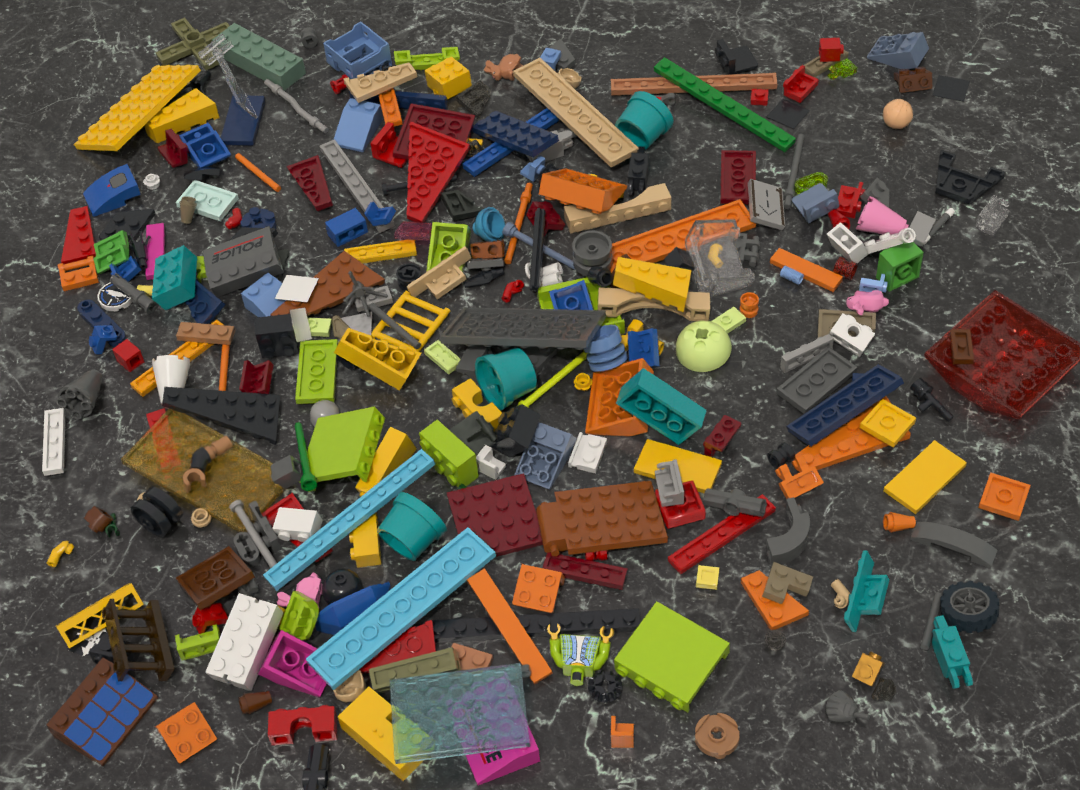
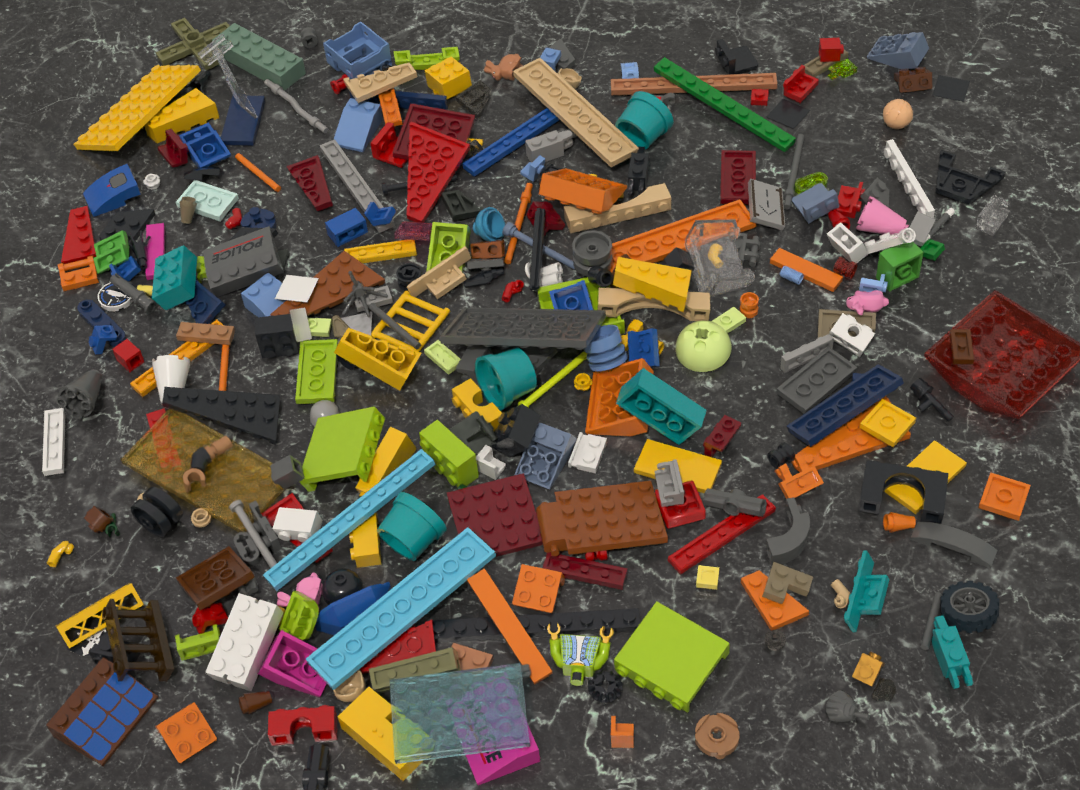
dark red bracket [239,360,274,394] -> none
green piece [295,422,317,491] -> none
dark blue plate [472,111,559,157] -> none
none -> light blue bracket [621,62,639,79]
none -> black arch [858,460,949,524]
none -> white plate [884,139,935,218]
none -> green plate [920,239,945,261]

